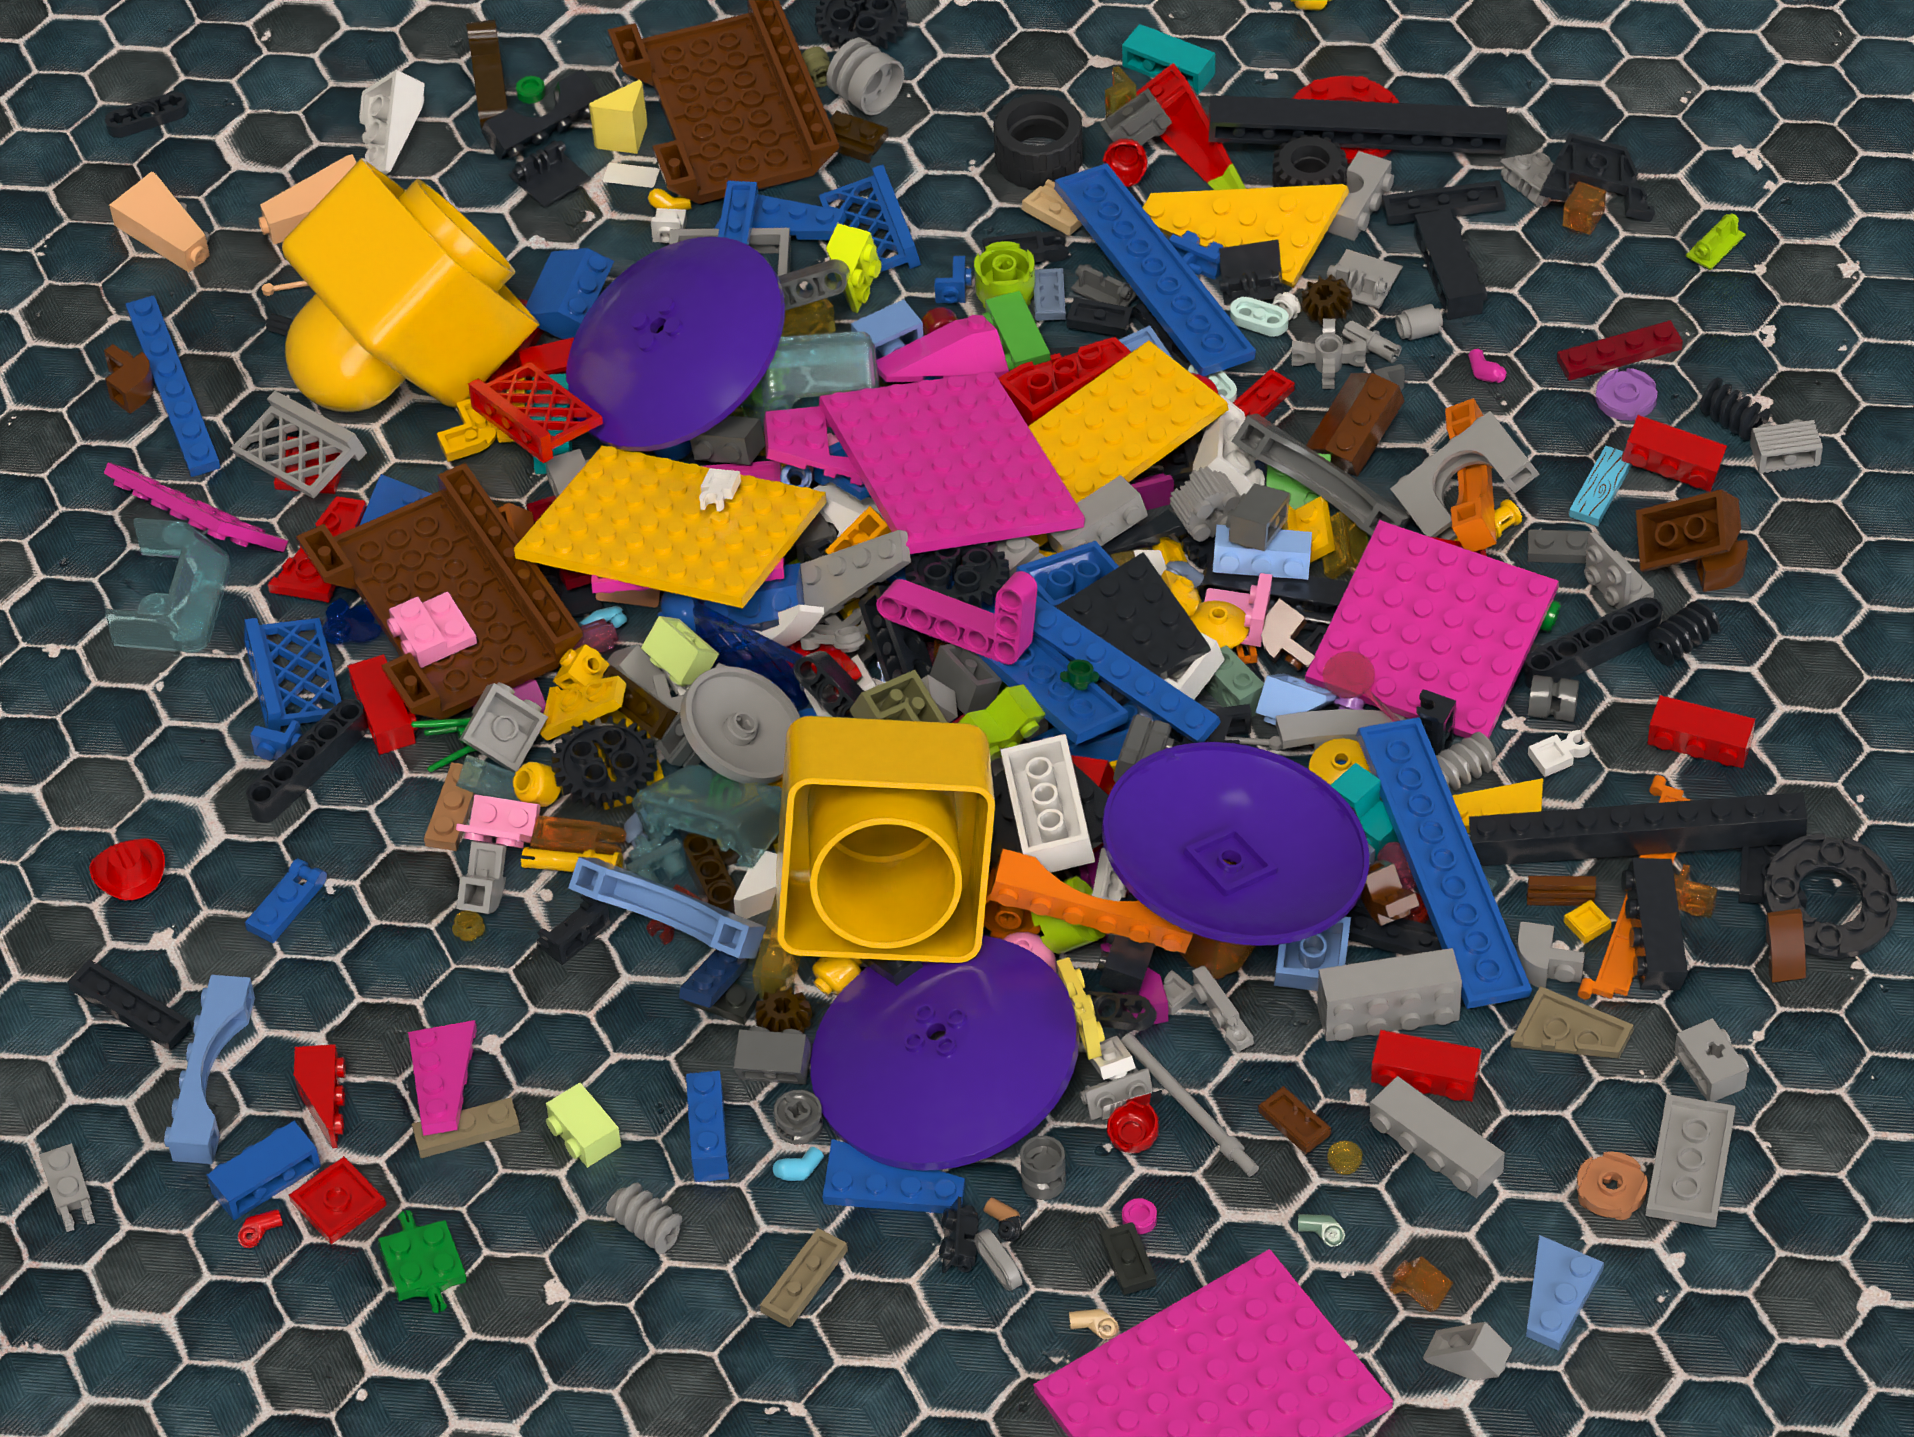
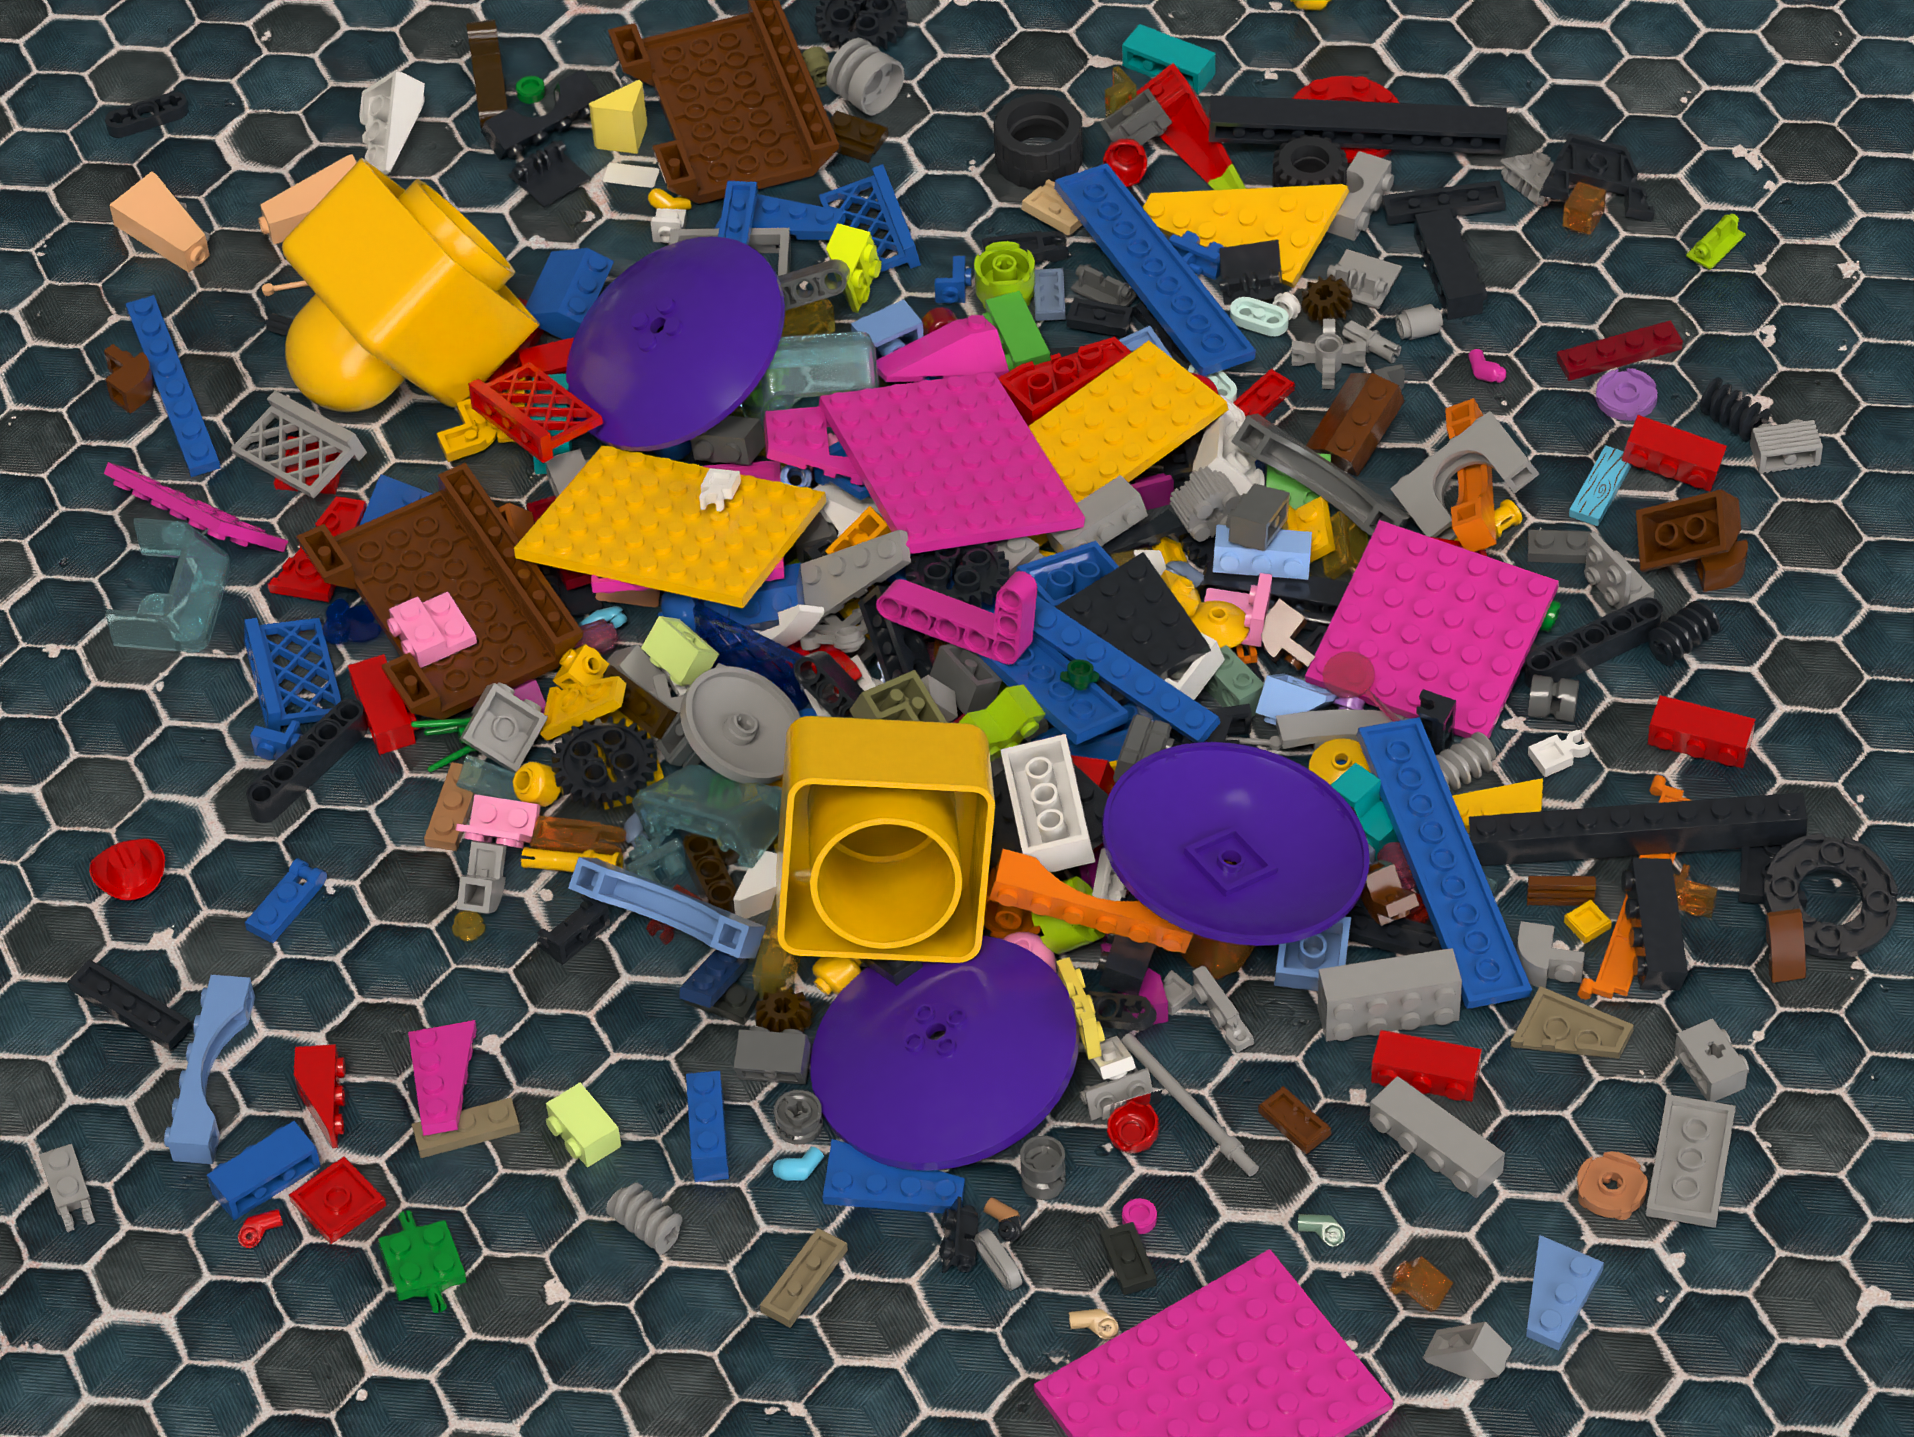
clear yellow plate [1327,1141,1362,1175] -> none

